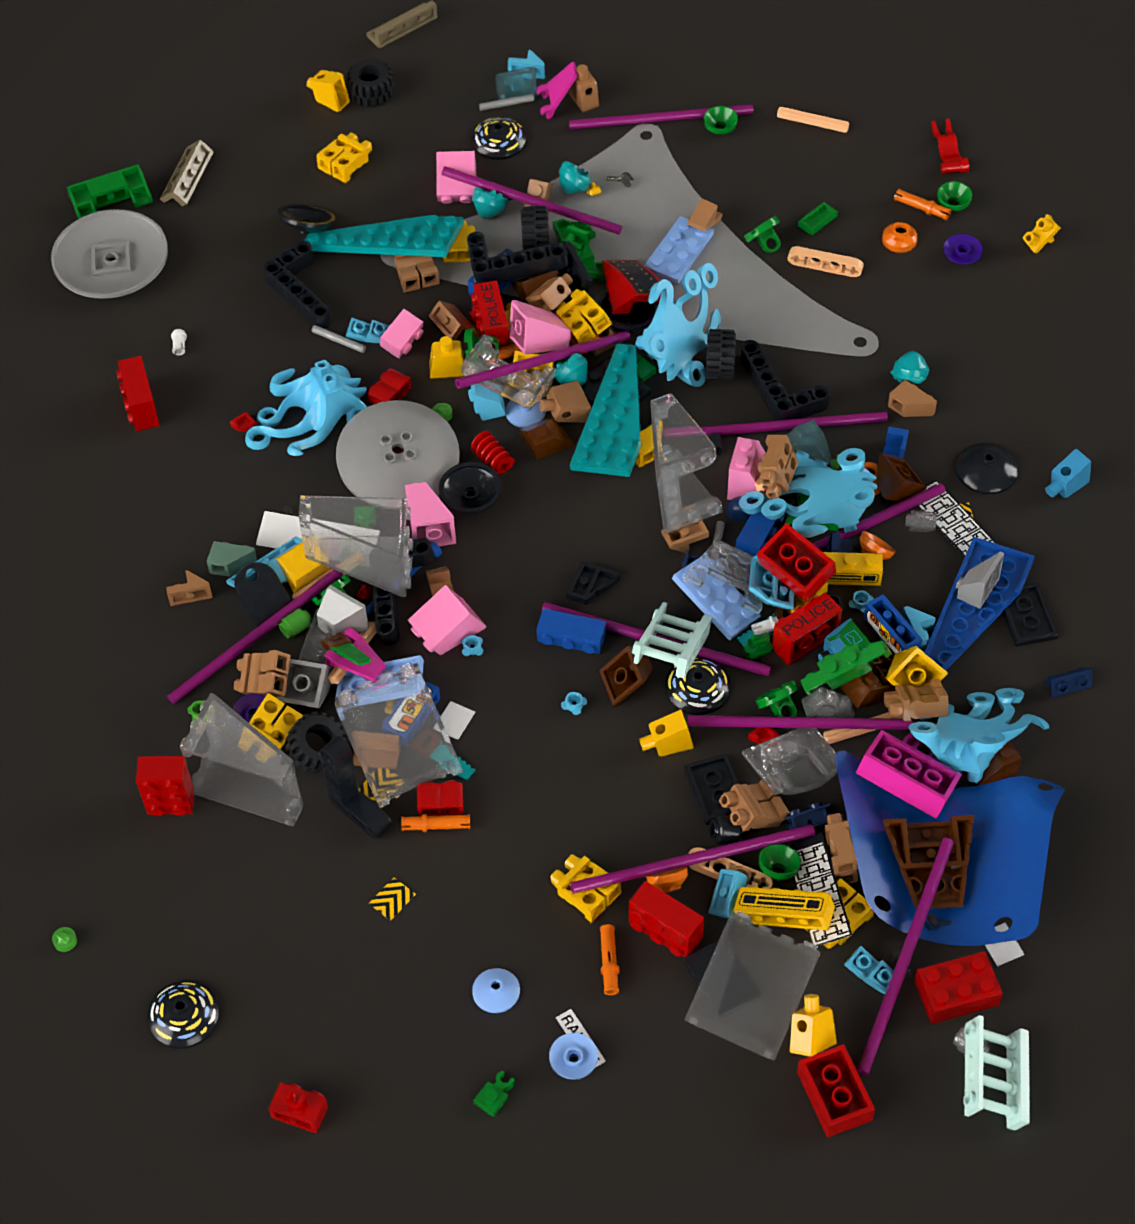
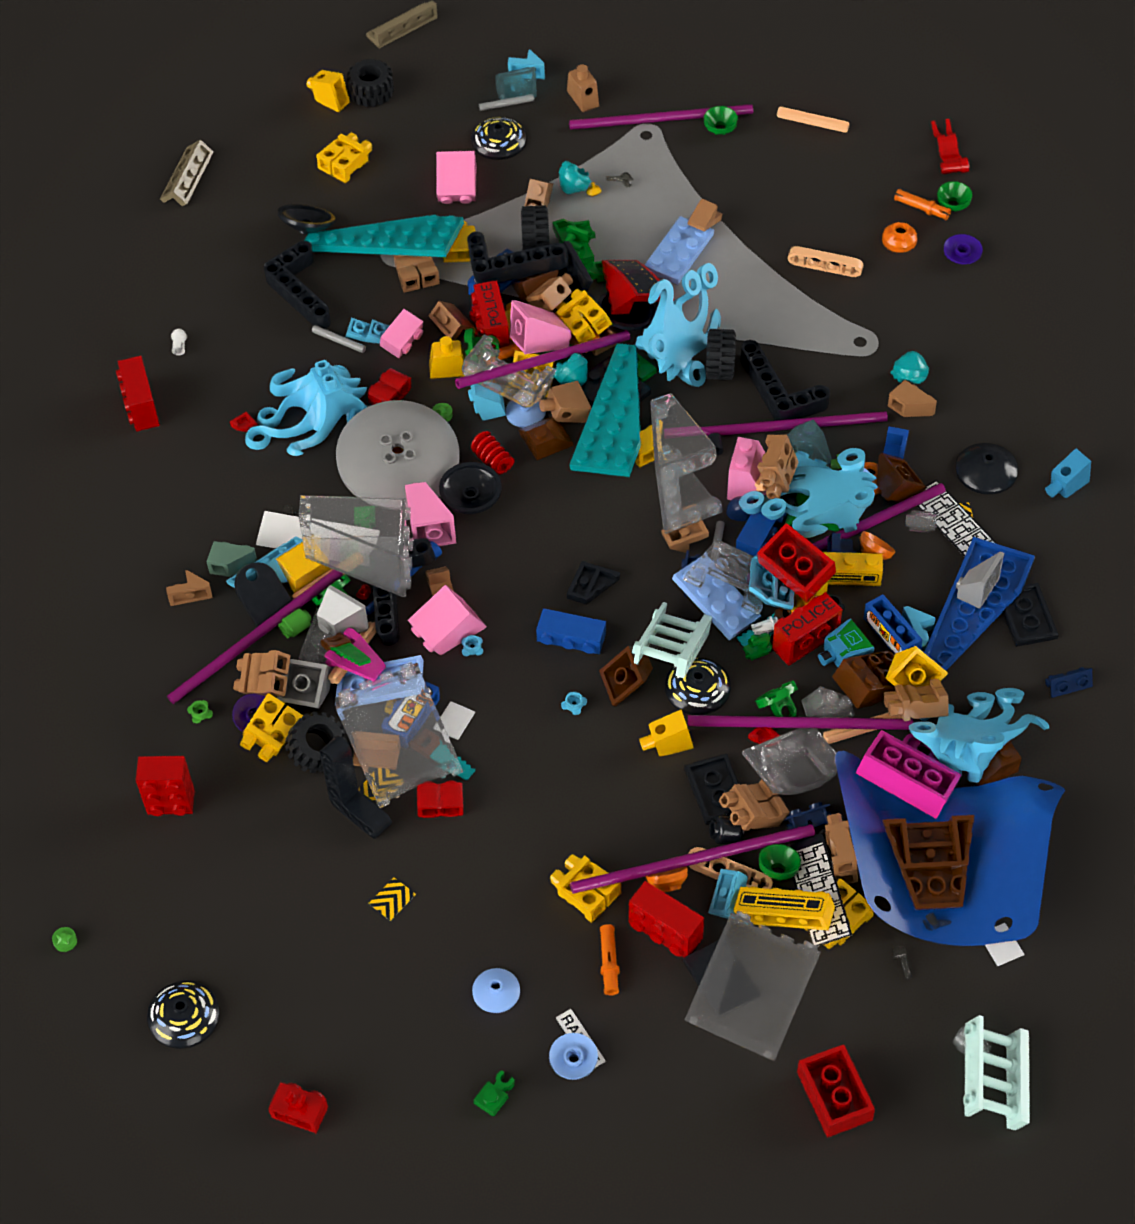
light grey dish [51,210,168,299] -> none
green bracket [66,164,153,219] -> none
clear windscreen [180,693,303,826] -> none
orange pin [401,814,470,832] -> none
magenta piece [442,166,622,235] -> none
teal hair [472,187,509,219] -> none
dark pink flag [536,62,578,119] -> none
magenta piece [542,602,771,677] -> none
green tile [743,216,780,253] -> none
yellow torso [790,994,837,1057] -> none
green plate [798,202,838,236] -> none
green bracket [800,641,892,695] -> none
medium azure slope [844,946,894,994] -> none
medium azure plate [849,591,874,613] -> none
magenta piece [857,838,954,1075] -> none
red brick [914,951,1003,1024] -> none
yellow hips [1023,214,1061,254] -> none

